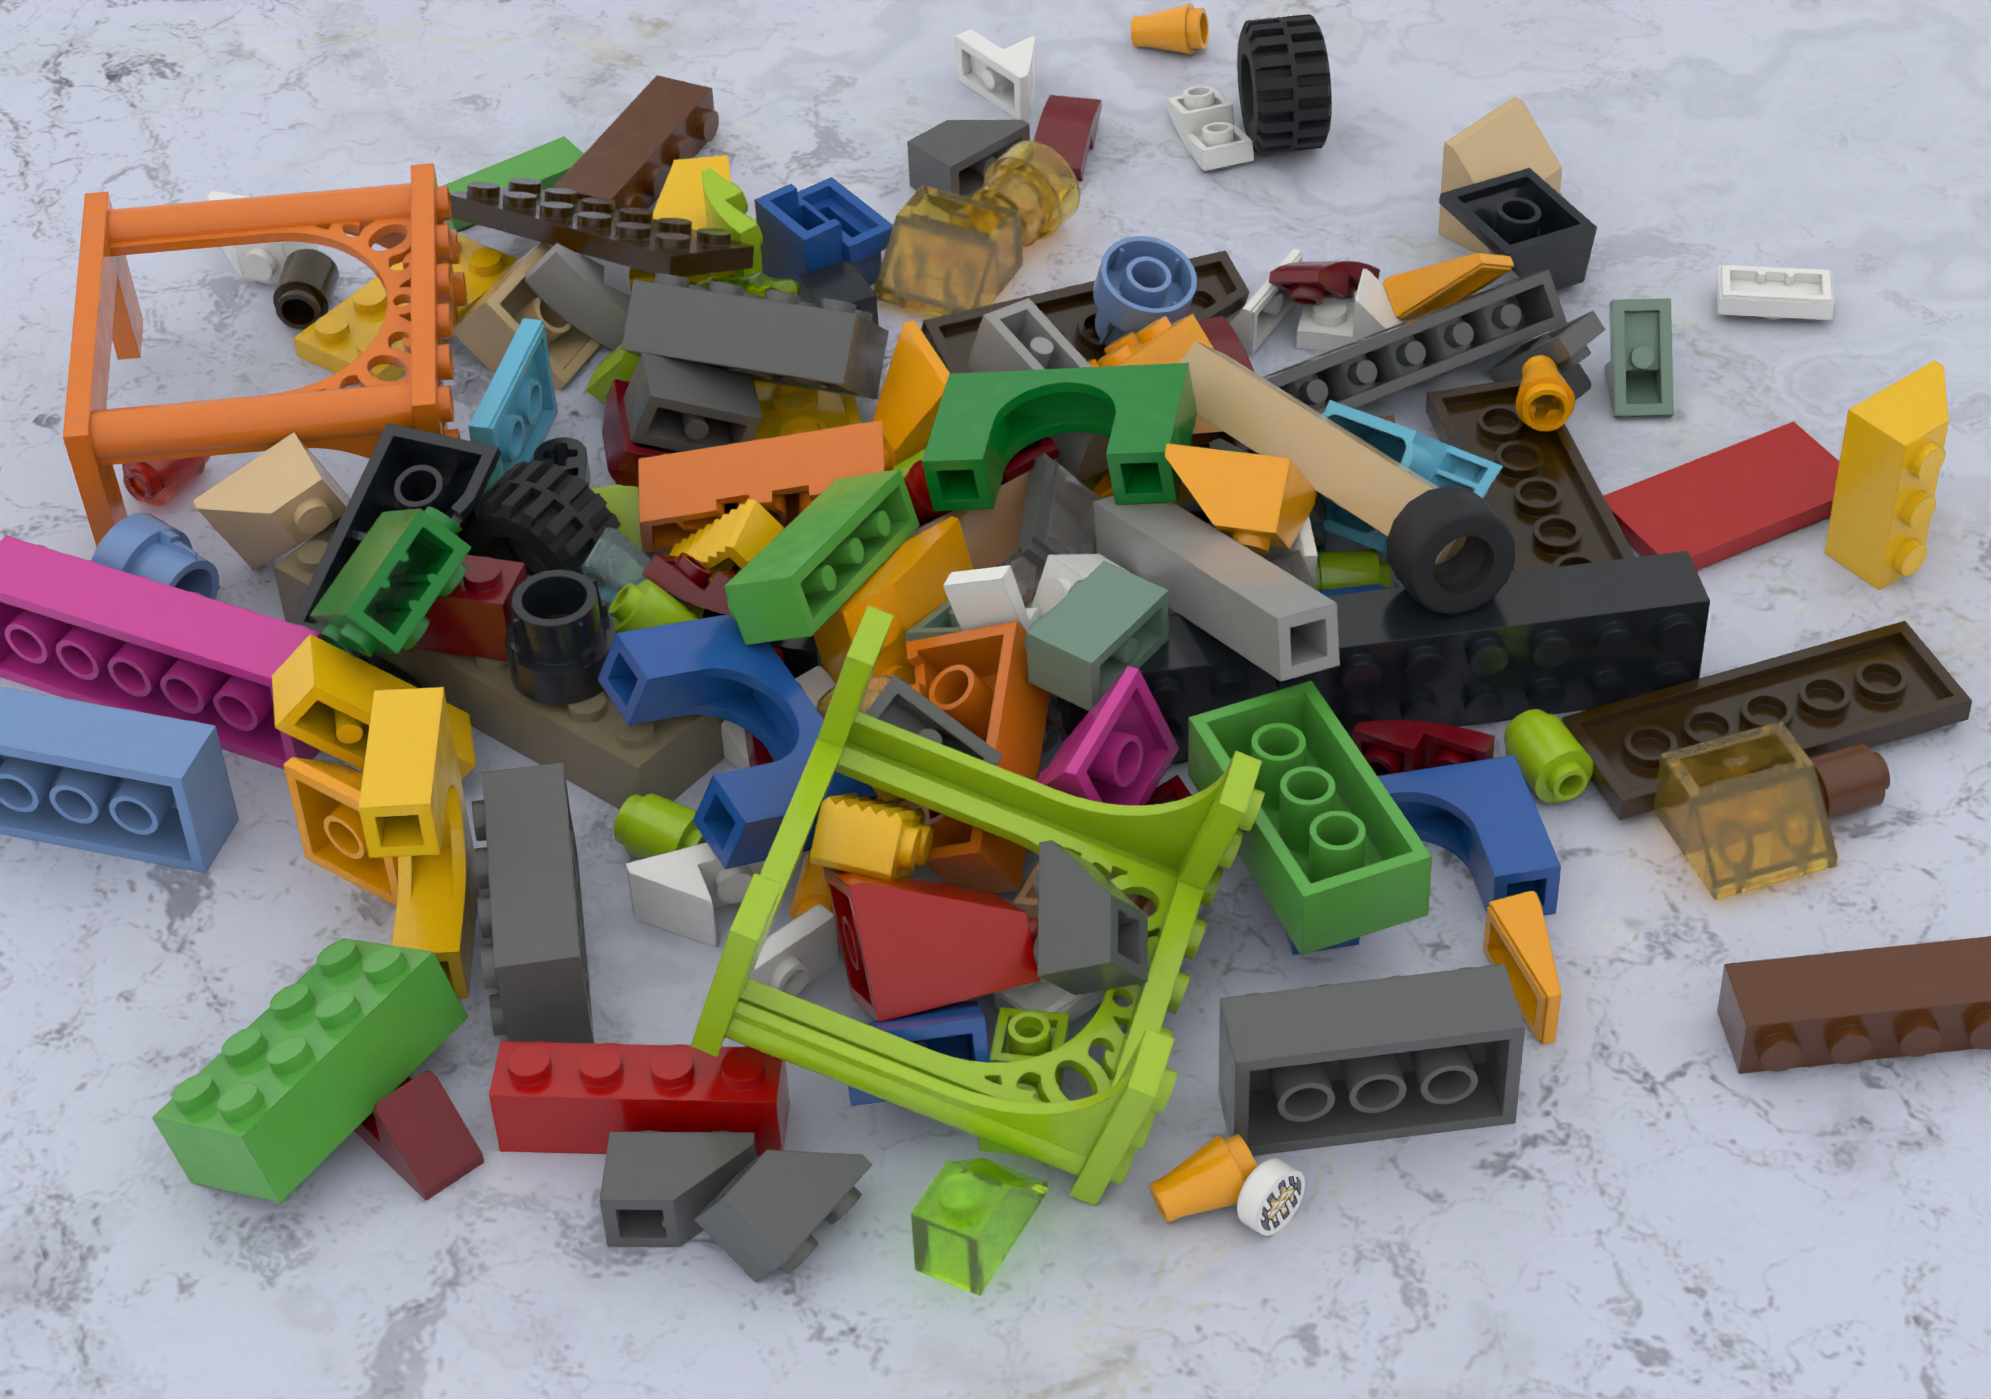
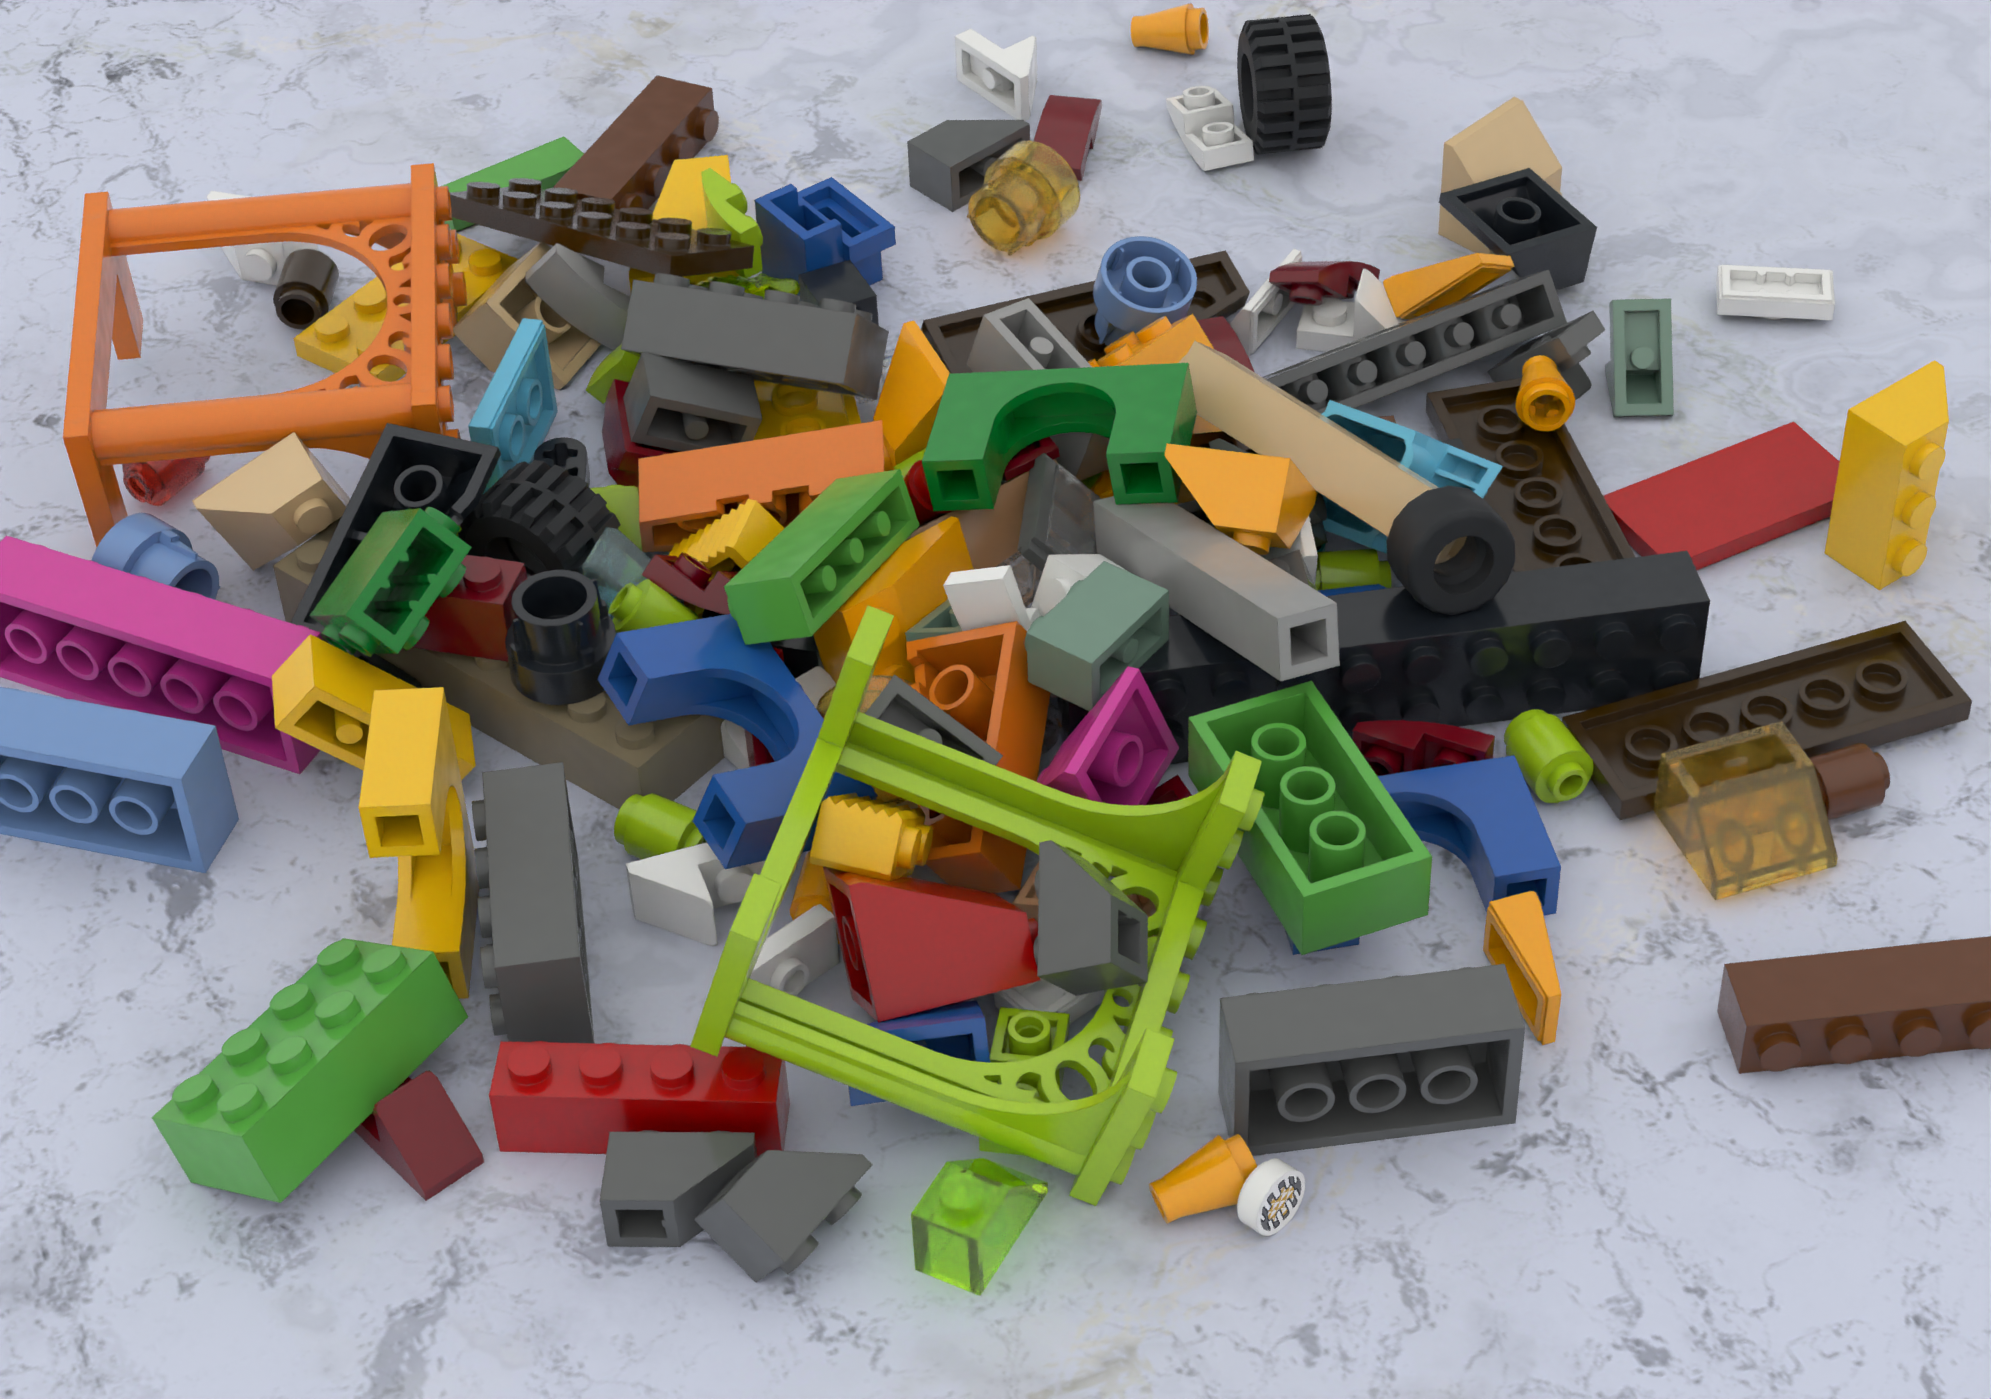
light orange slope [283,757,398,906] -> none
clear yellow slope [874,185,1023,317] -> none

